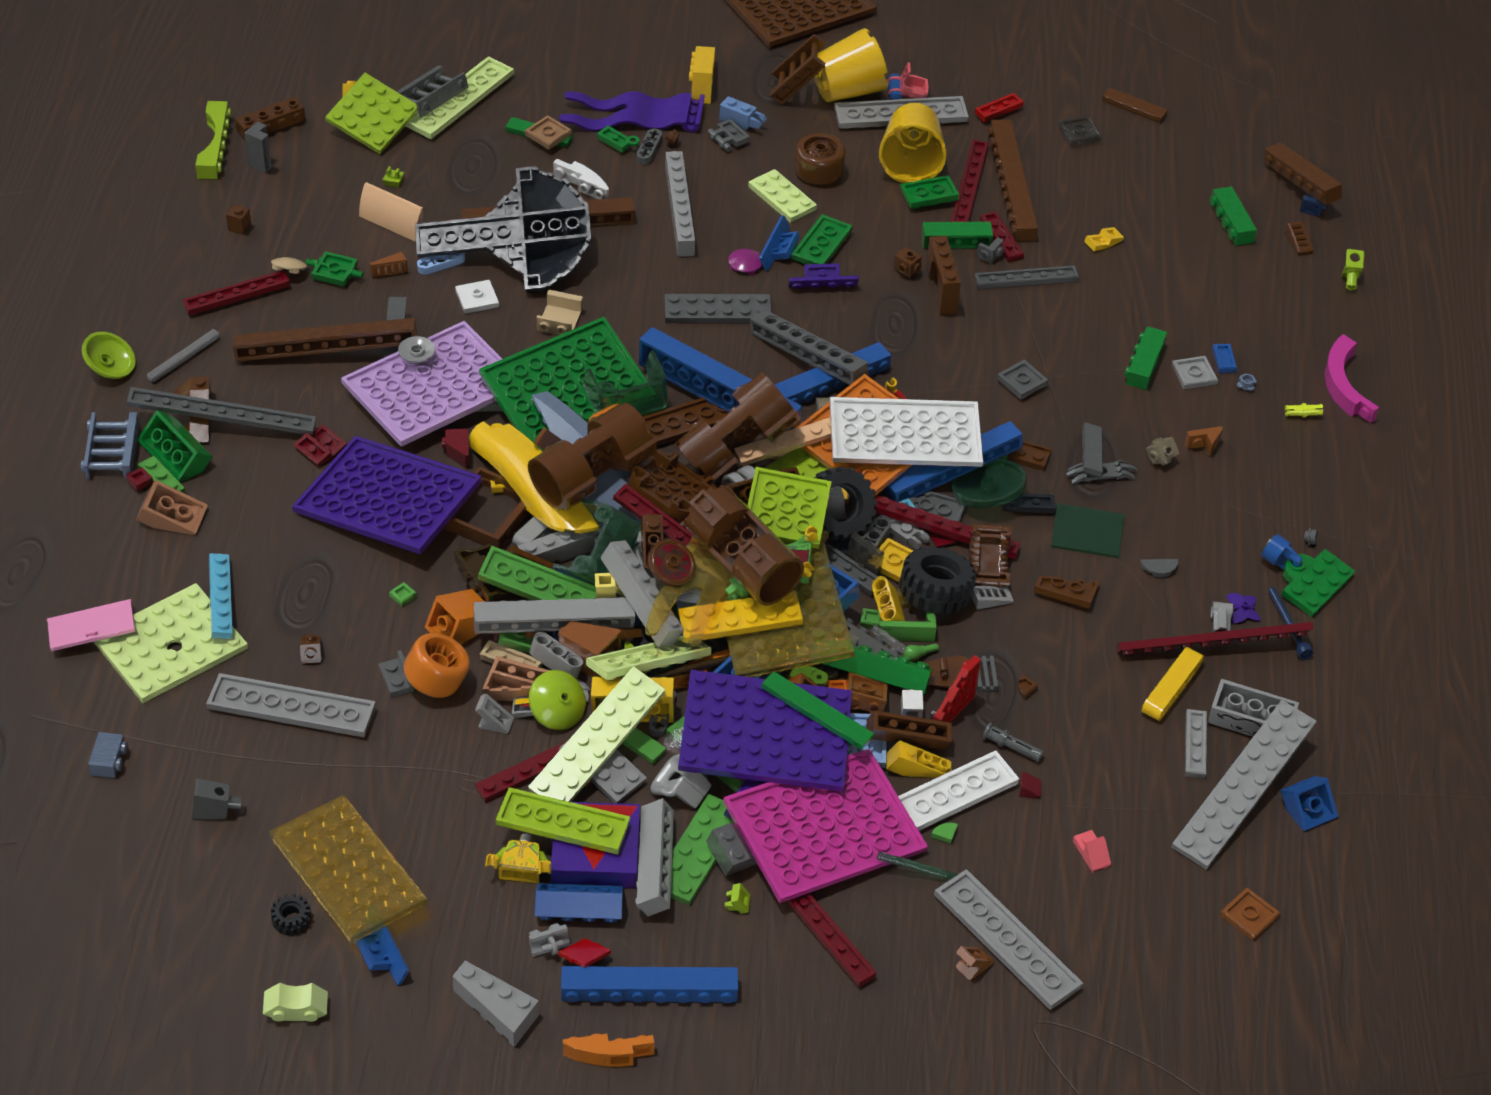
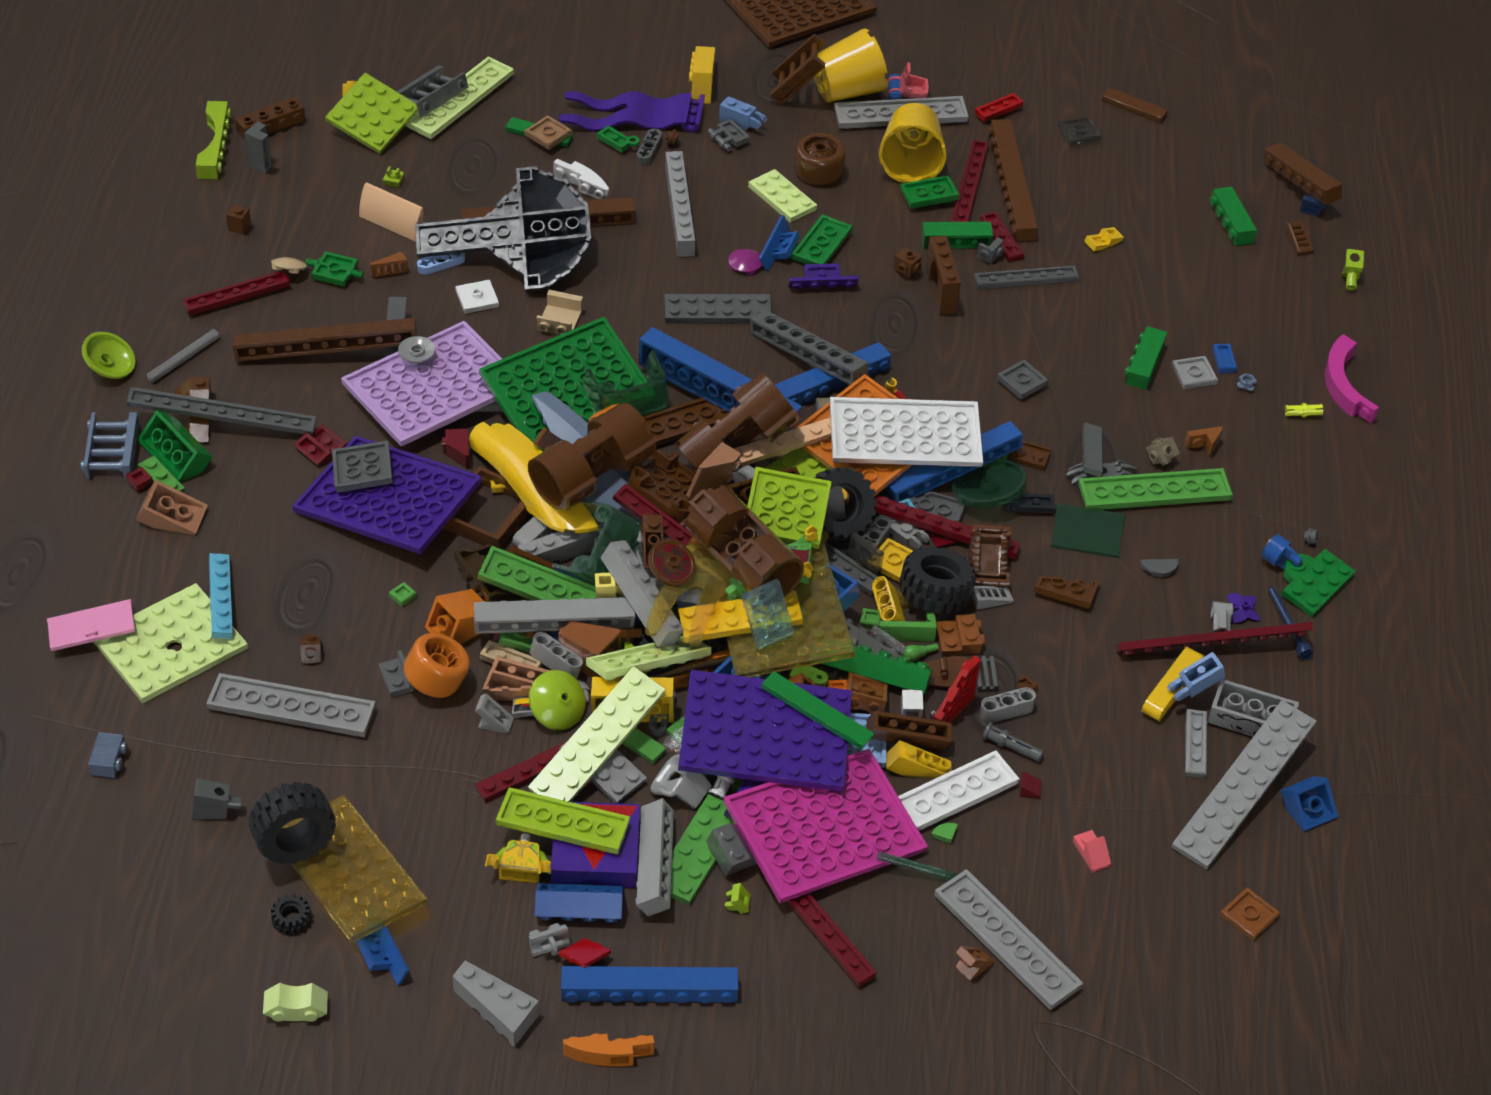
none -> black tyre [248,782,336,864]
none -> dark grey plate [332,441,393,492]
none -> nougat slope [686,442,741,497]
none -> white bush [709,776,734,799]
none -> clear light blue plate [741,579,795,649]
none -> dark orange plate [936,614,985,657]
none -> light grey beam [979,687,1036,724]
none -> bright green plate [1078,468,1233,511]
none -> medium blue hinge [1167,652,1225,701]

